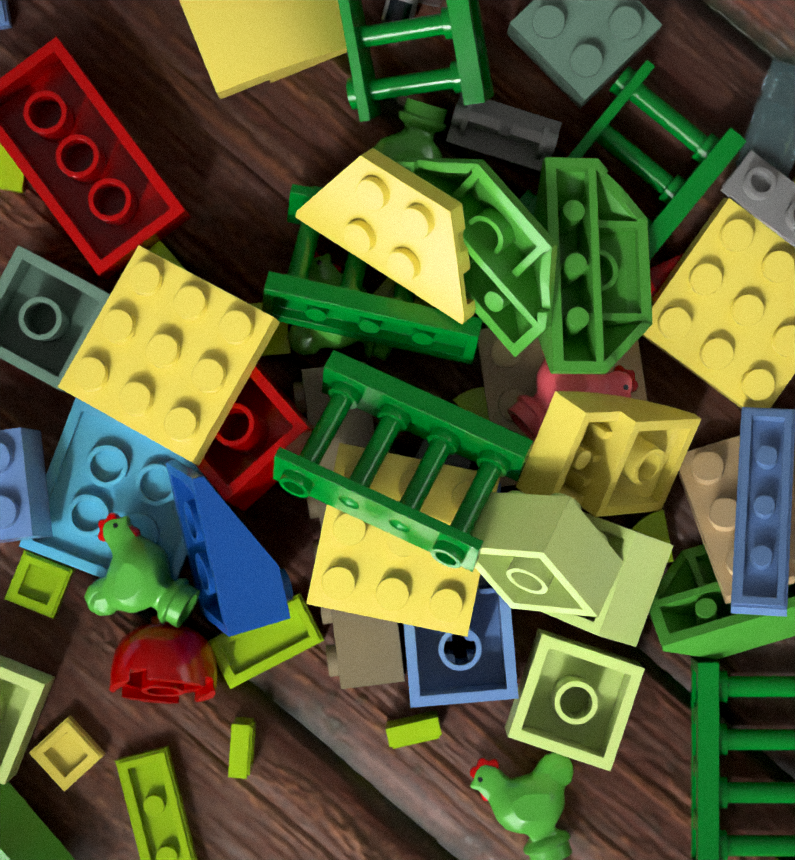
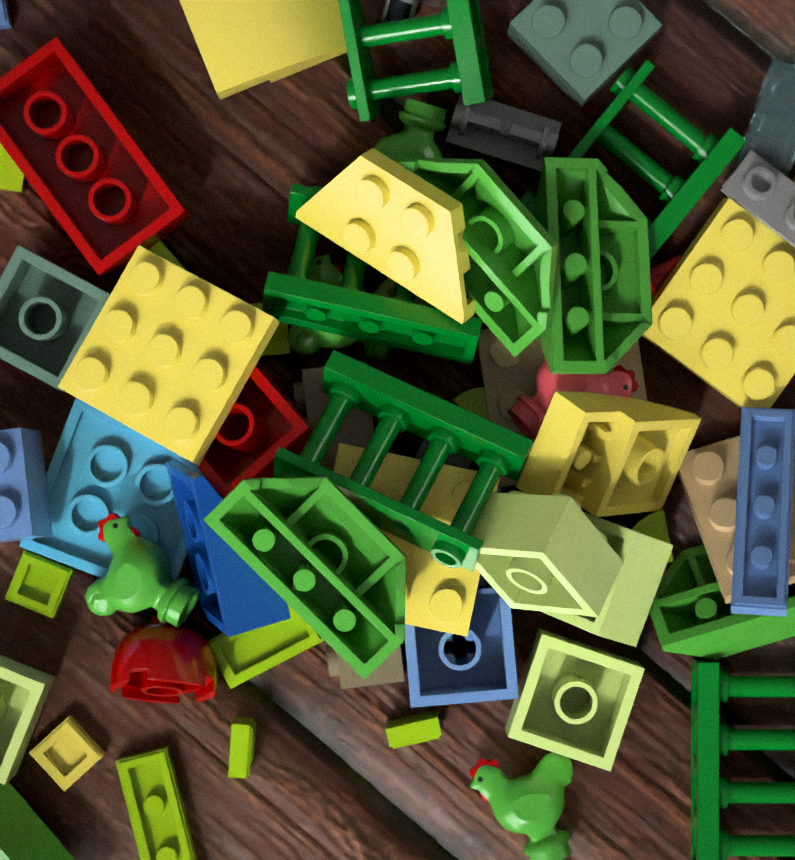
none -> bright green wedge [203,476,406,680]

